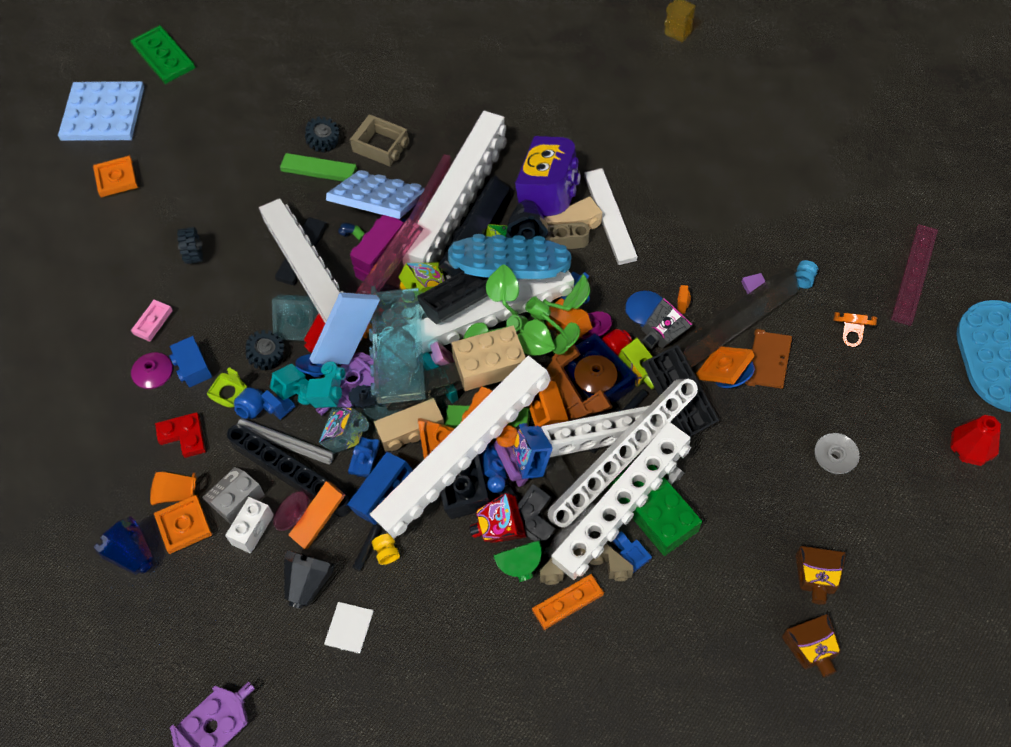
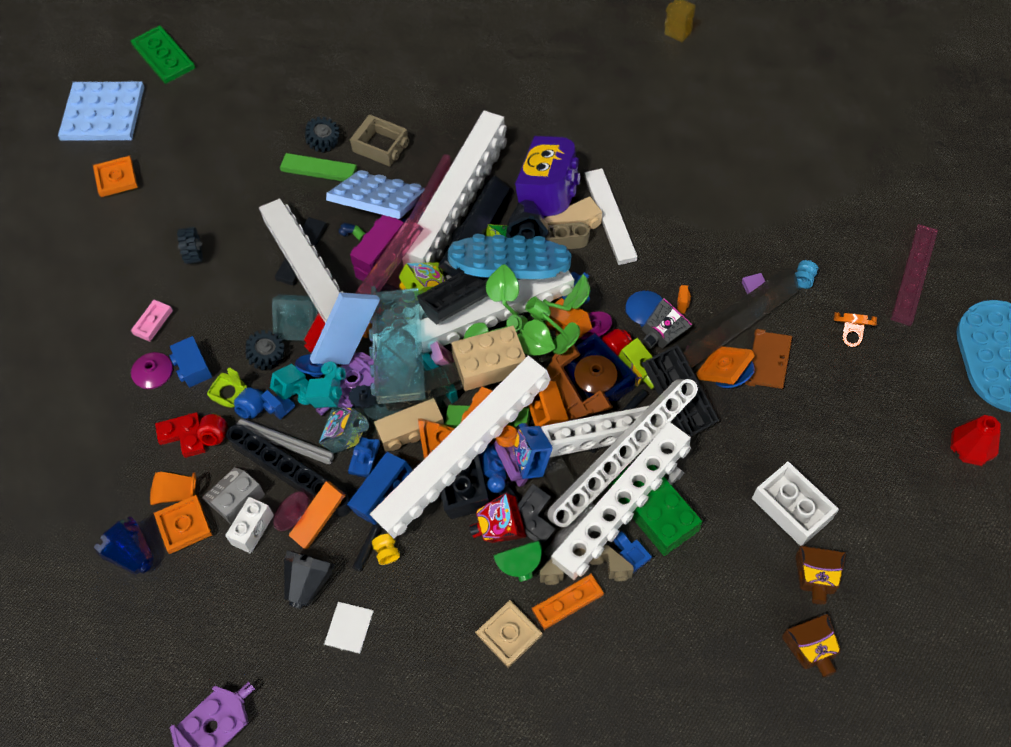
light grey dish [814,433,860,474] -> none
none -> red head [196,414,228,446]
none -> tan tile [476,600,542,668]
none -> white brick [752,462,839,546]

